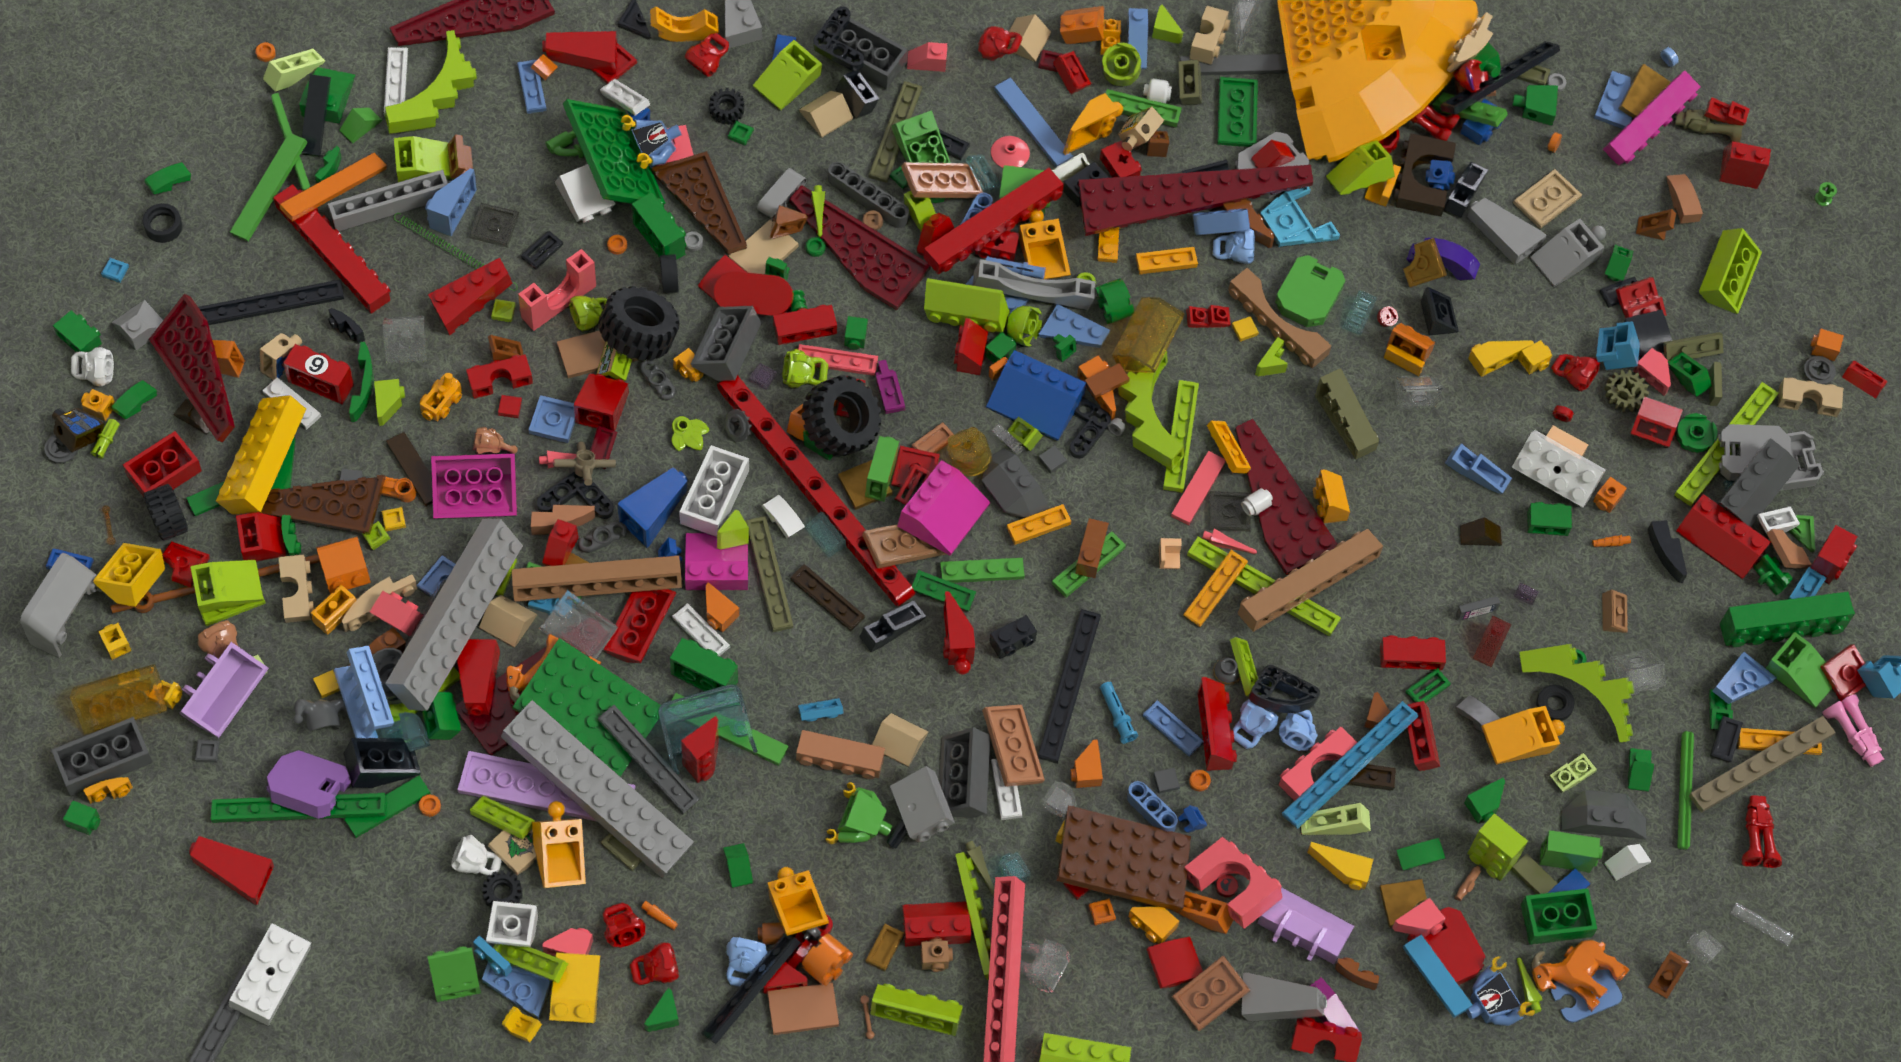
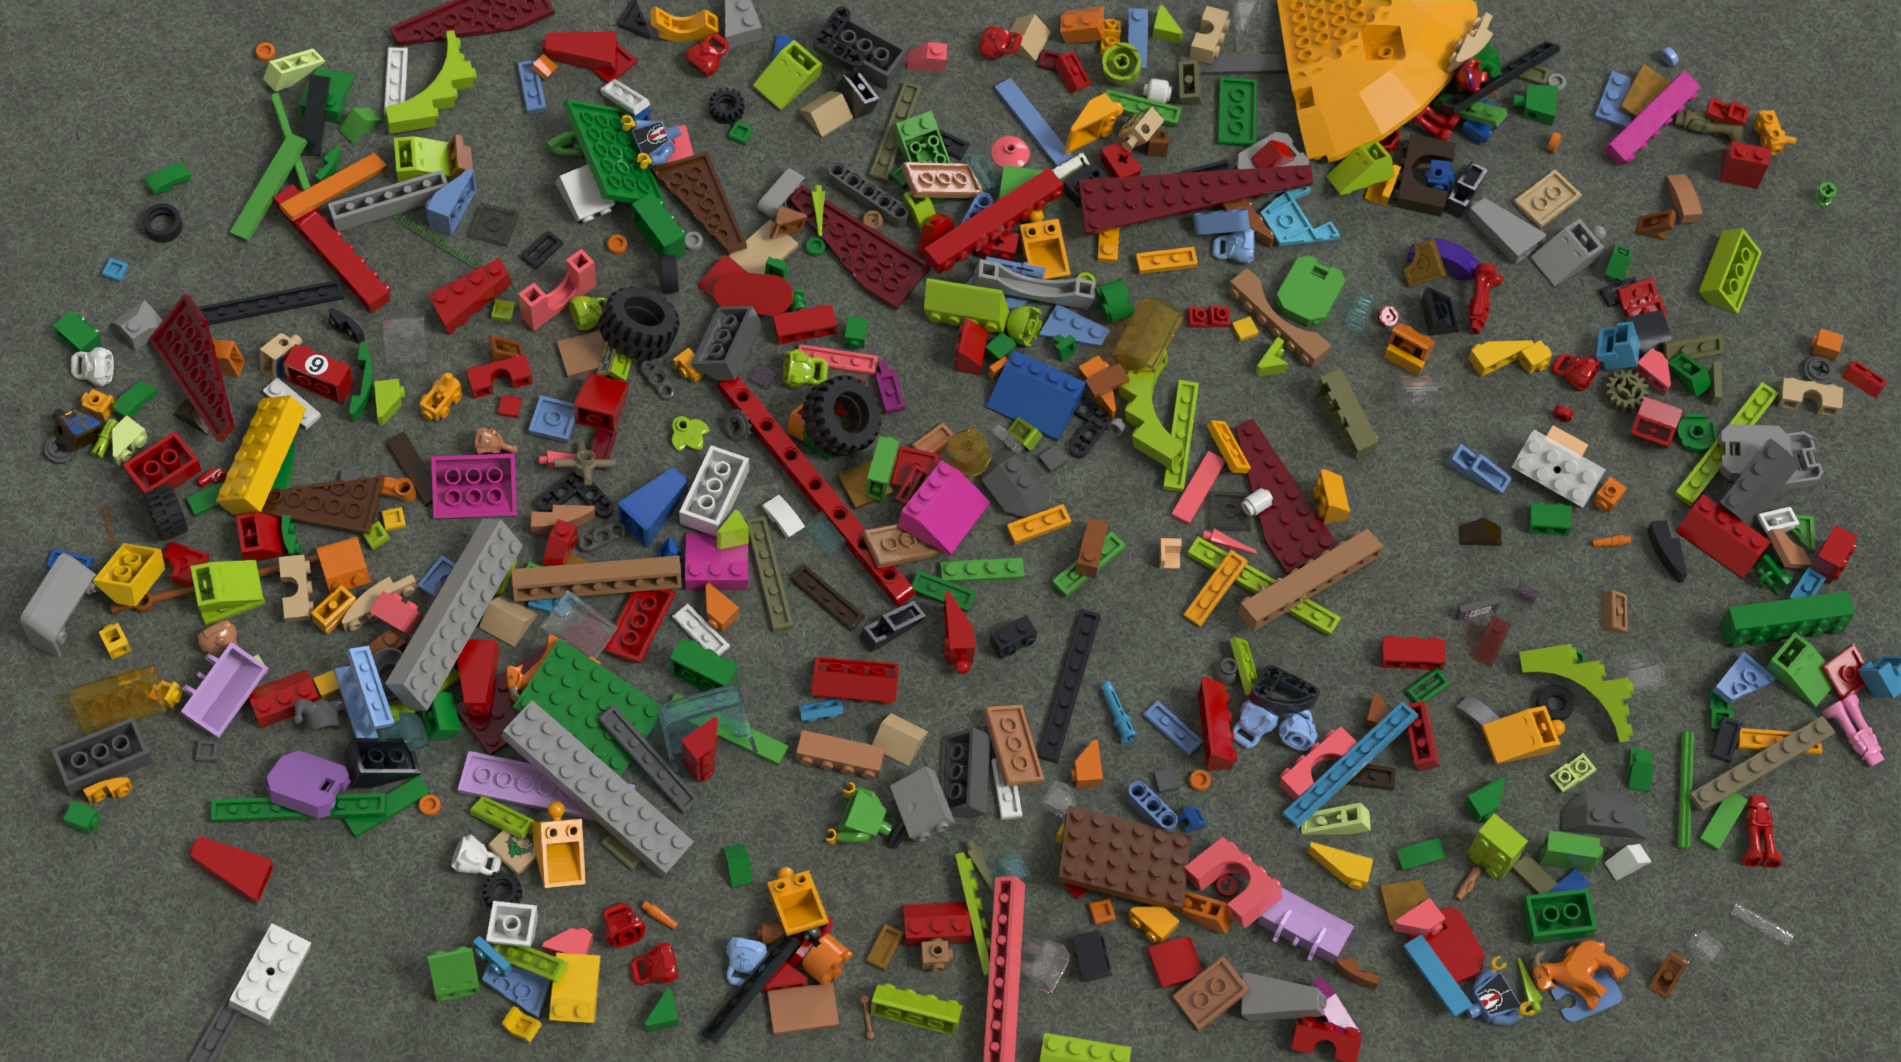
none -> yellowish green slope [112,415,148,466]
none -> red arm [196,468,227,488]
none -> red slope [248,669,319,729]
none -> red slope [812,657,899,704]
none -> black brick [1072,930,1112,982]
none -> red piece [1469,263,1503,335]
none -> bright green tile [1699,793,1748,851]
none -> light orange brick [1754,110,1796,155]

